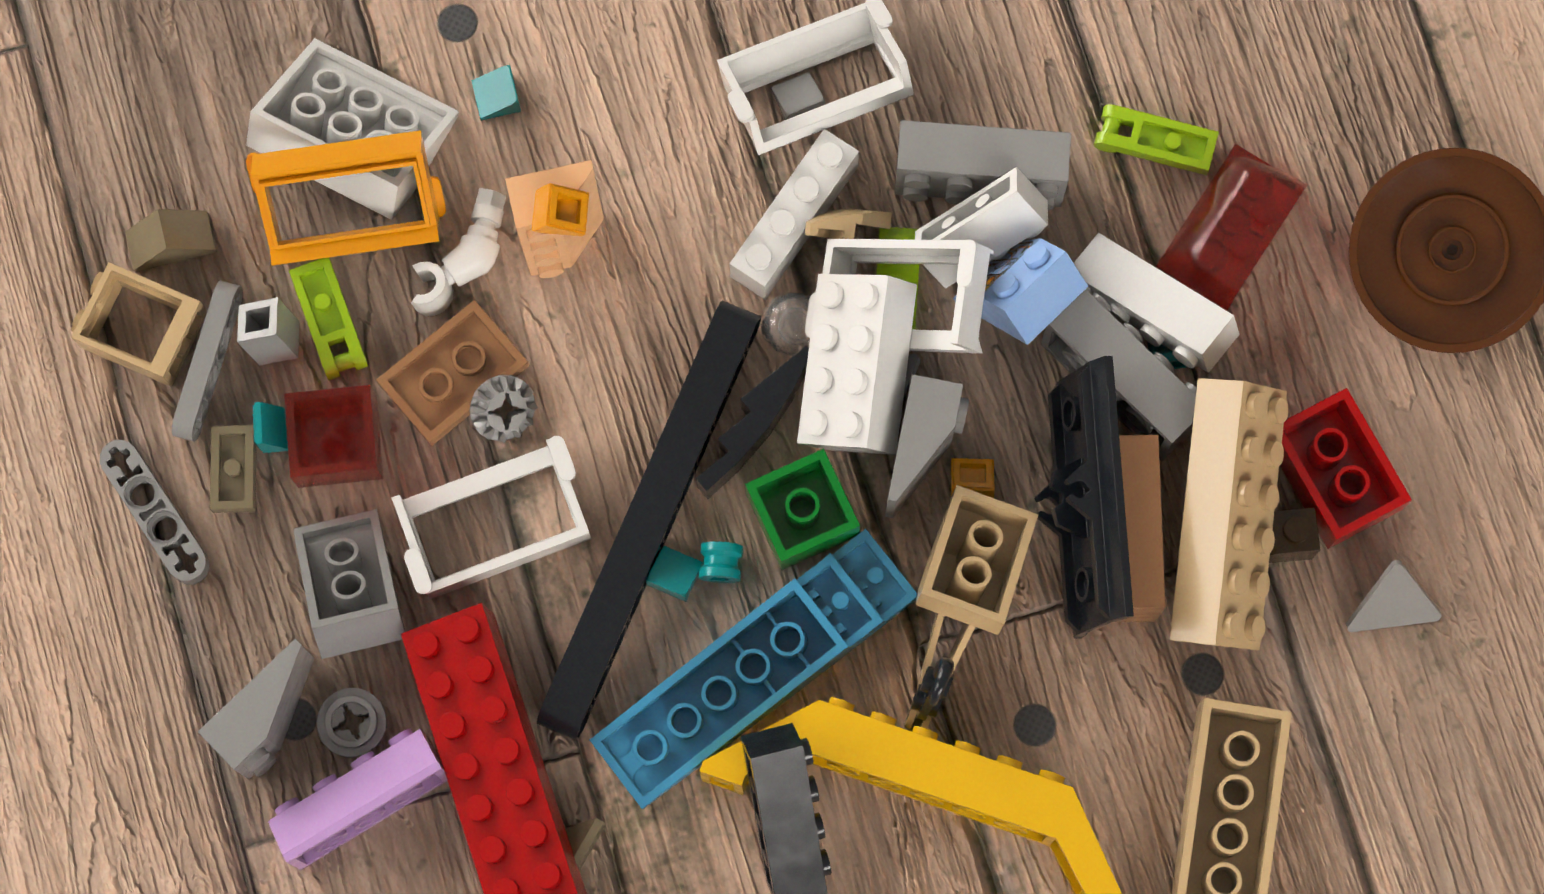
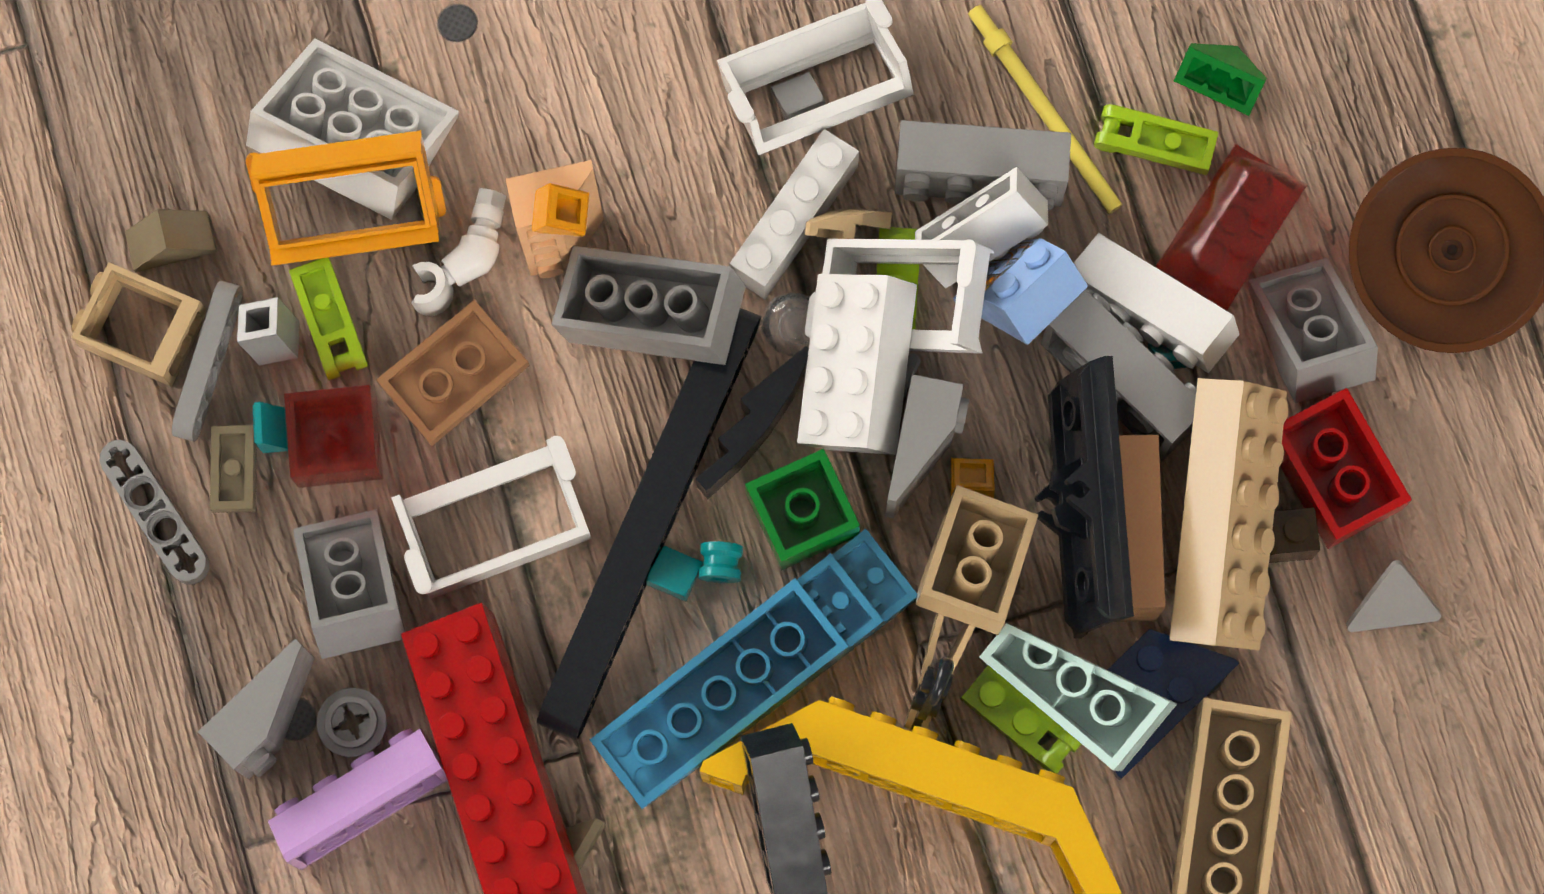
light grey gear [470,375,538,443] -> none
slope [471,65,521,121] -> none
none -> light grey brick [552,246,746,365]
none -> lime plate [960,665,1082,774]
none -> light yellow bar [968,5,1123,214]
none -> light aqua wedge [979,623,1177,771]
none -> dark blue wing [1107,629,1239,781]
none -> green slope [1174,43,1267,116]
none -> light grey slope [1248,258,1378,403]

